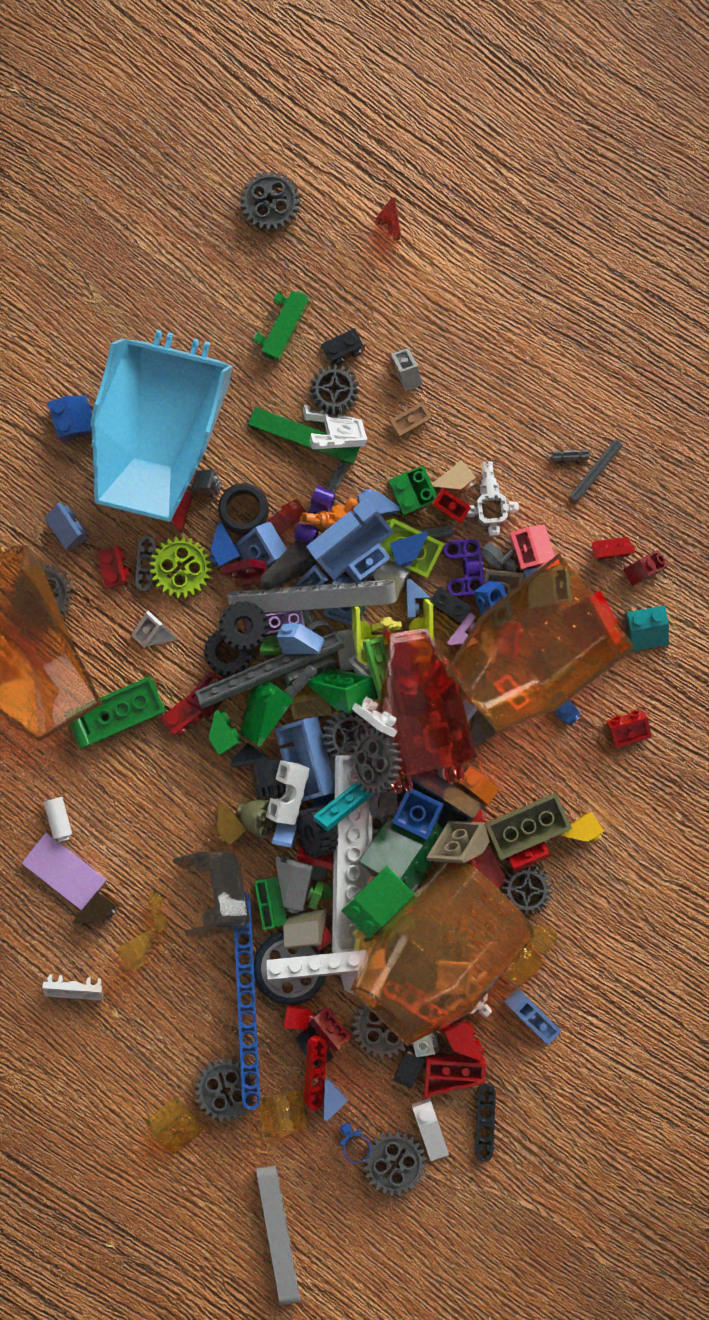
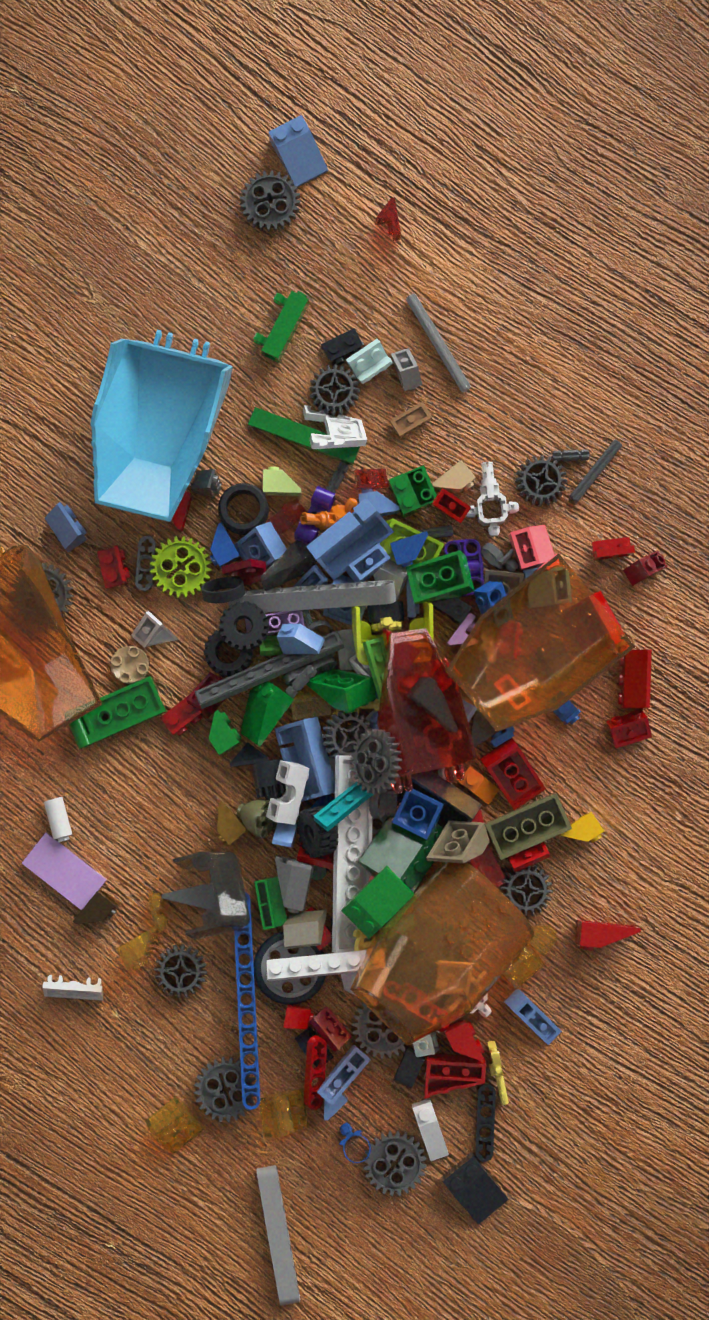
blue slope [47,395,92,443] -> none
bright green plate [307,881,333,910] -> none
white plate [352,697,397,737] -> none
teal slope [624,605,669,652] -> none
none -> tan dish [111,646,149,684]
none -> dark grey gear [154,944,207,998]
none -> dark grey slope [162,881,225,912]
none -> black tyre [201,577,245,603]
none -> yellowish green slope [263,467,302,496]
none -> medium blue slope [268,115,328,187]
none -> medium blue slope [317,1045,371,1105]
none -> light aqua bracket [346,339,393,384]
none -> clear red slope [353,469,389,493]
none -> black beam [367,601,405,624]
none -> light grey axle [406,293,471,393]
none -> green slope [406,550,475,604]
none -> clear smoke slope [406,677,458,733]
none -> black slope [441,1152,509,1224]
none -> red slope [480,738,546,810]
none -> light yellow piece [487,1041,509,1105]
none -> blue bracket [490,719,515,749]
none -> dark grey gear [515,455,567,507]
none -> red slope [575,920,641,951]
none -> red slope [618,649,652,710]

